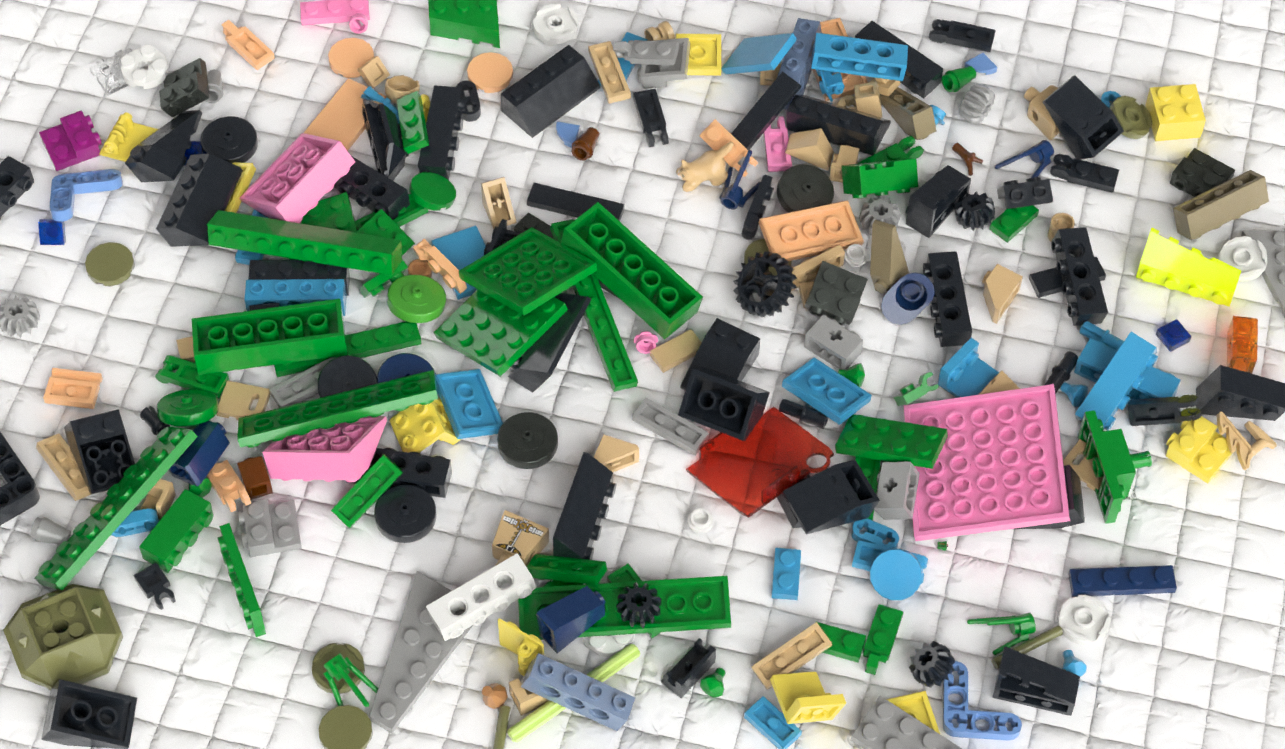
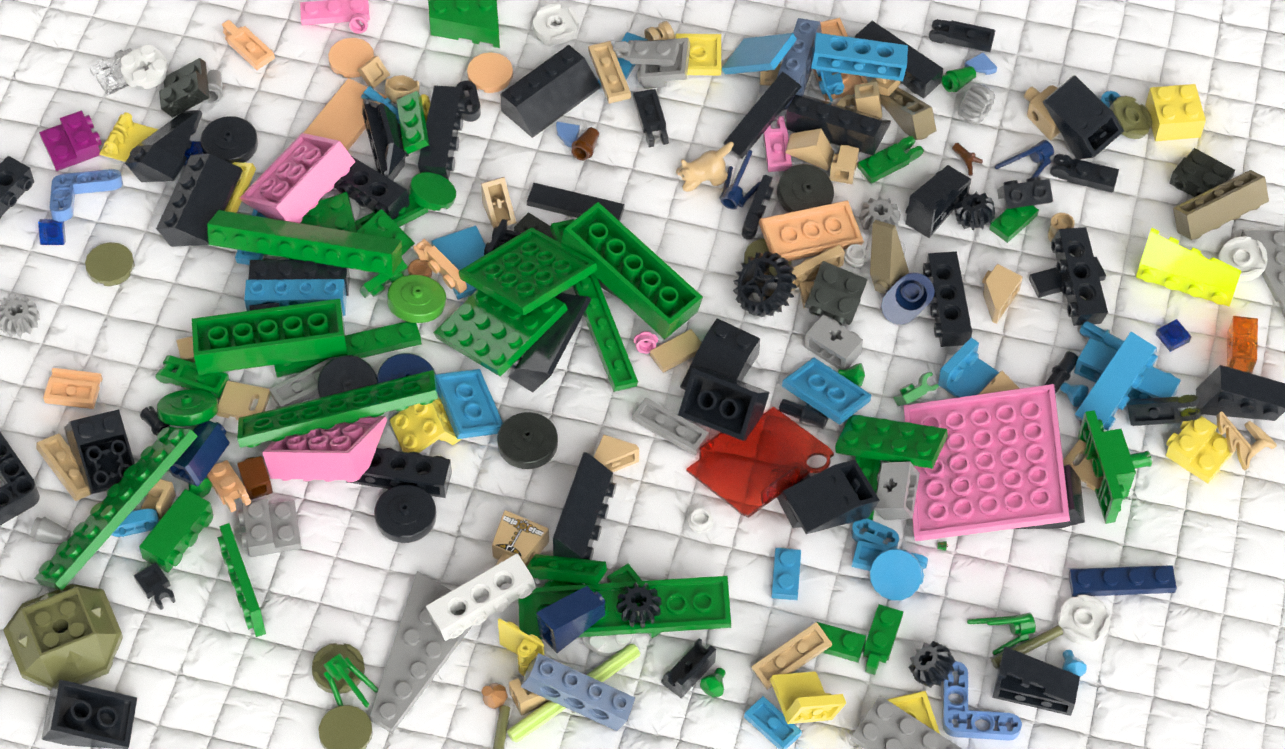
green plate [331,455,403,528] -> none
light nougat hinge [699,119,758,177] -> none
green wedge [841,158,919,198] -> none
dark azure plate [930,105,946,125] -> none

